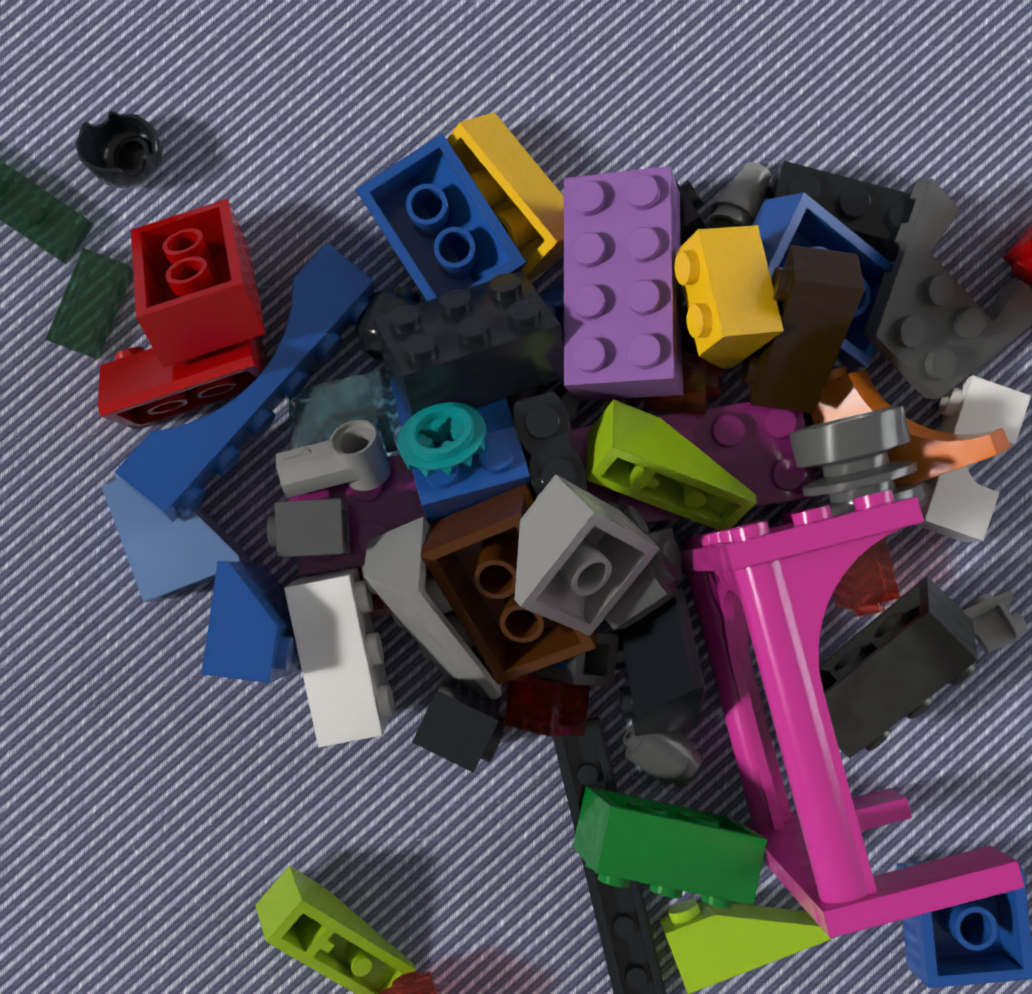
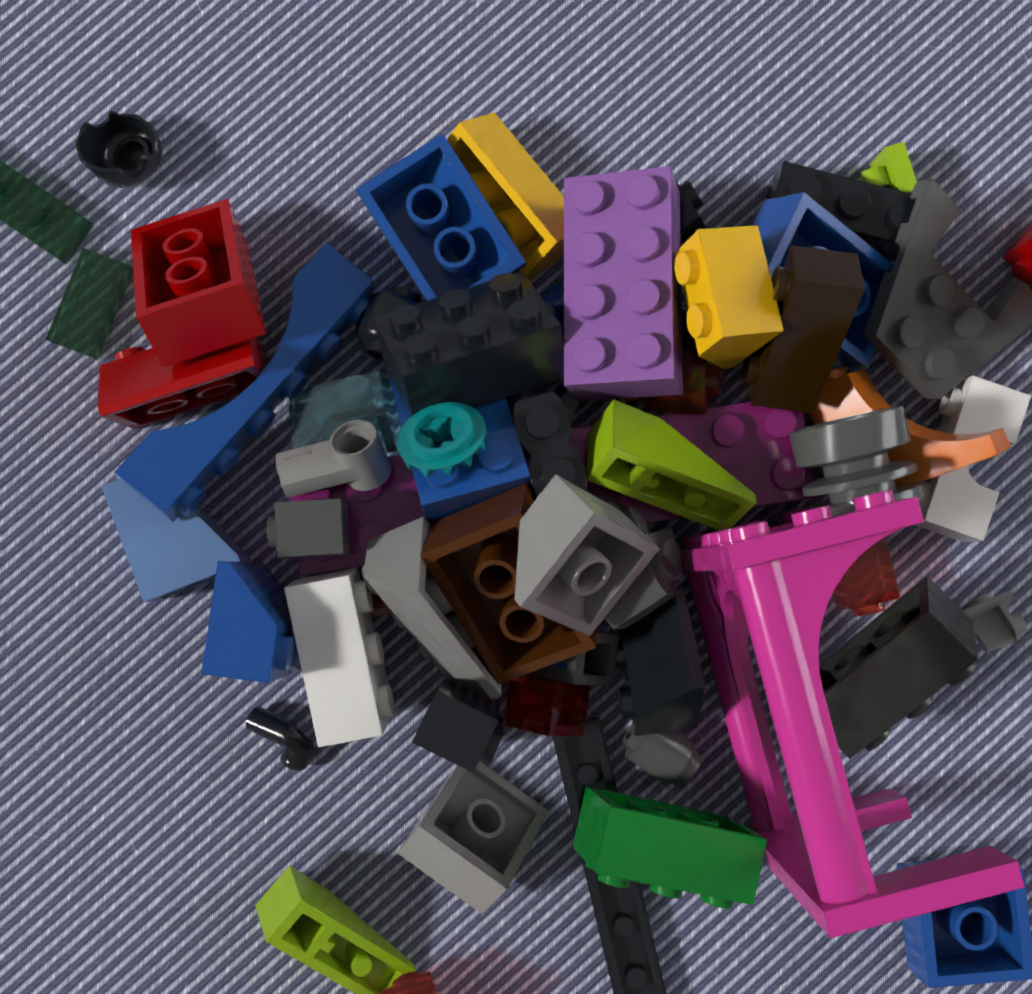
lime slope [659,900,836,994] -> none
light grey cone [710,162,771,228] -> none
none -> black arm [246,706,315,771]
none -> light grey slope [397,761,549,914]
none -> lime tile [856,142,917,194]

